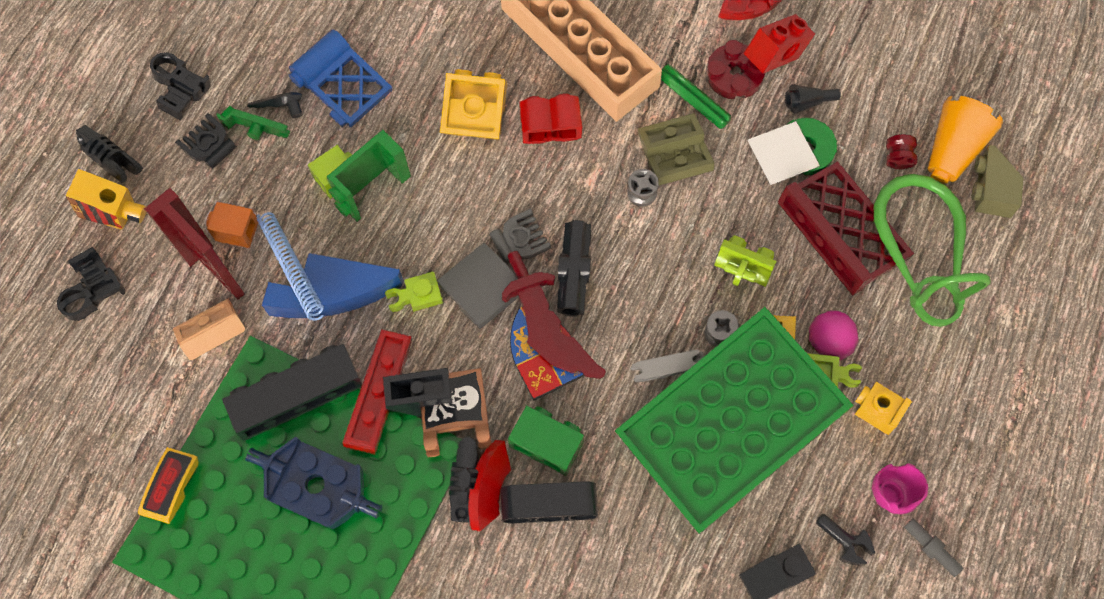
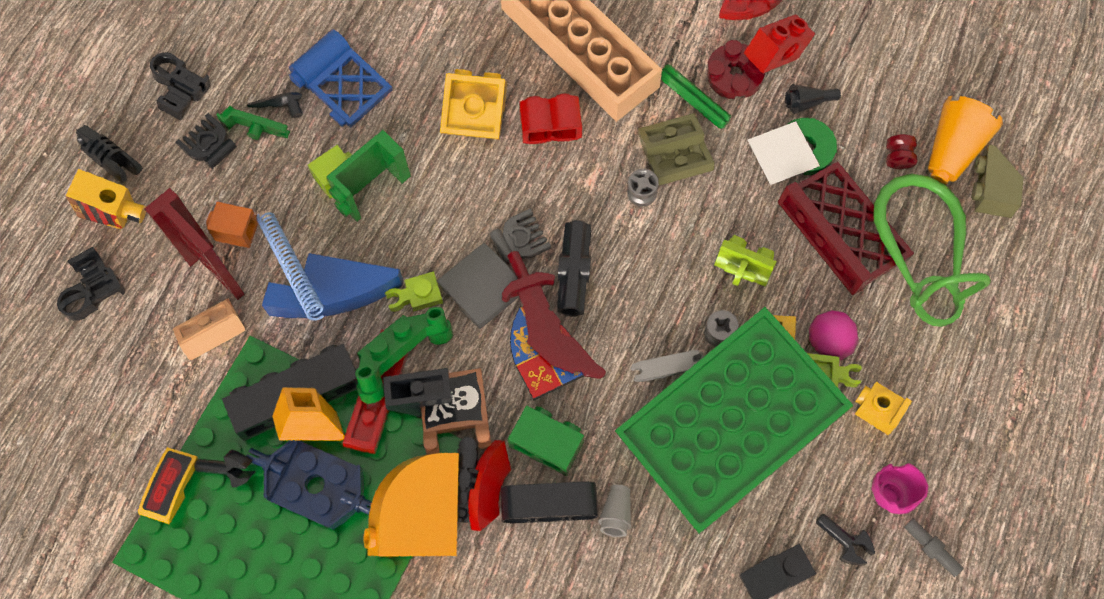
none -> black bar [194,449,255,487]
none -> light orange slope [272,387,345,441]
none -> green plate [355,307,453,404]
none -> light orange brick [364,453,459,556]
none -> light grey cone [598,485,631,537]

